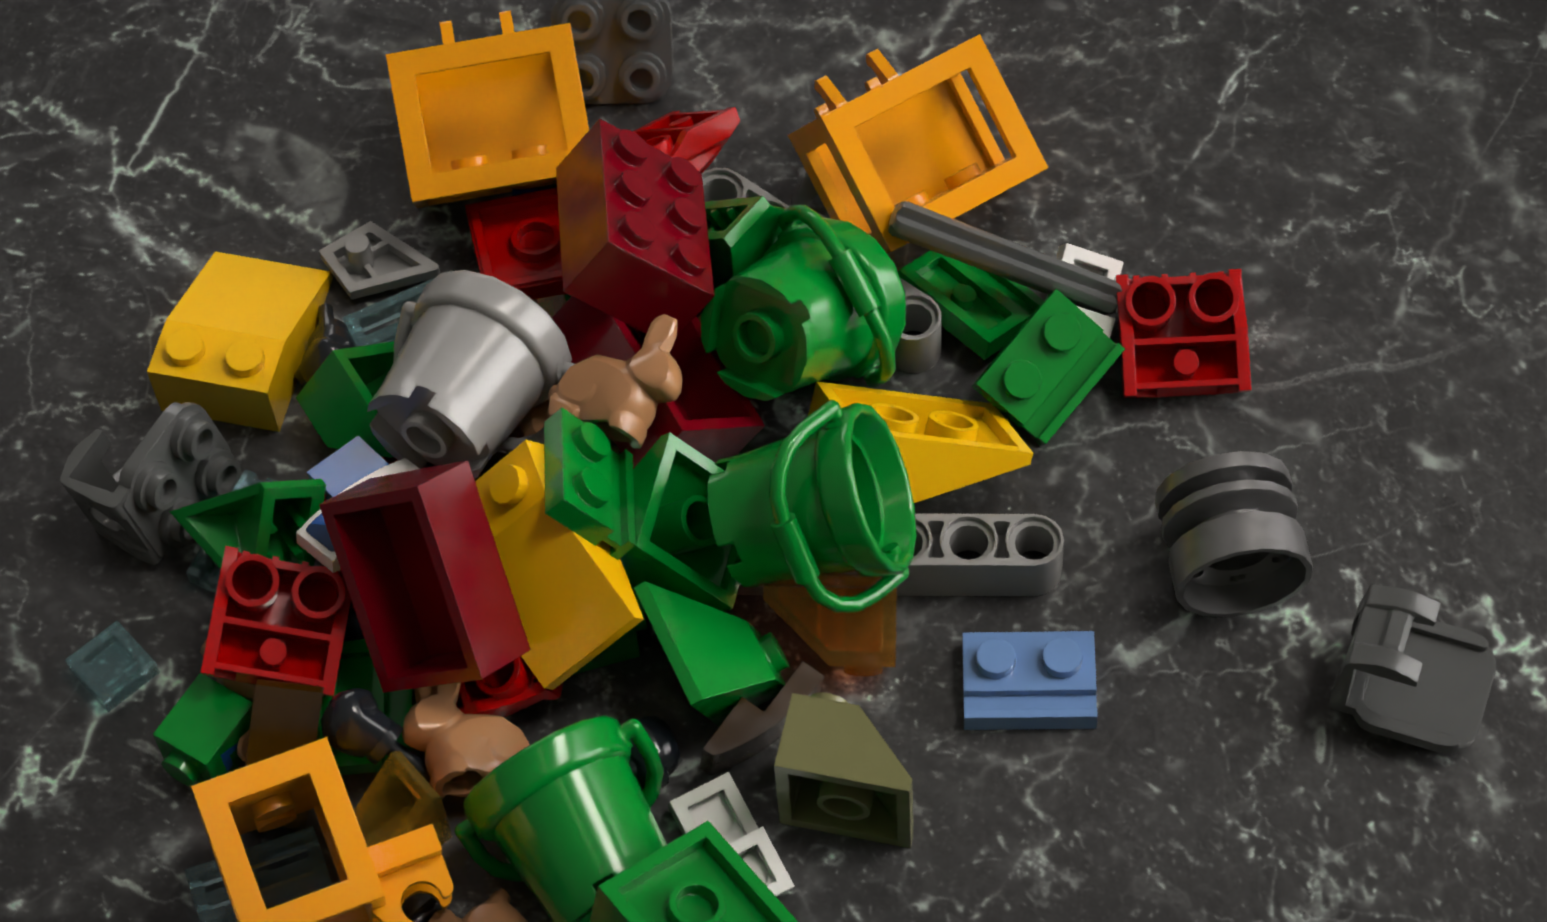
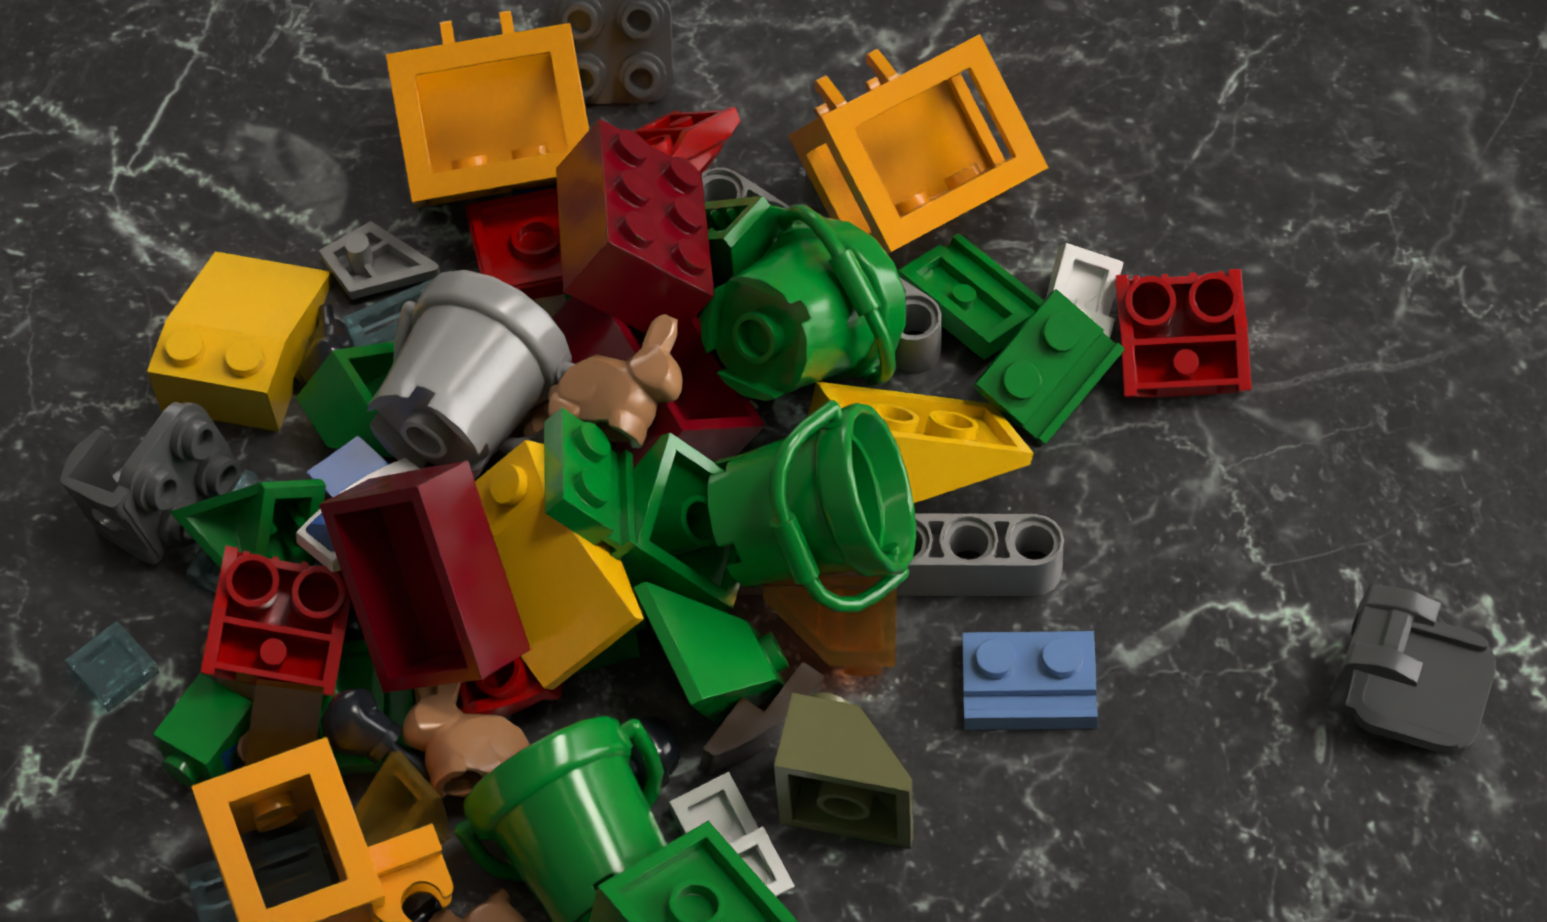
dark grey axle [888,201,1122,315] -> none
flat silver wheel [1155,451,1313,617] -> none

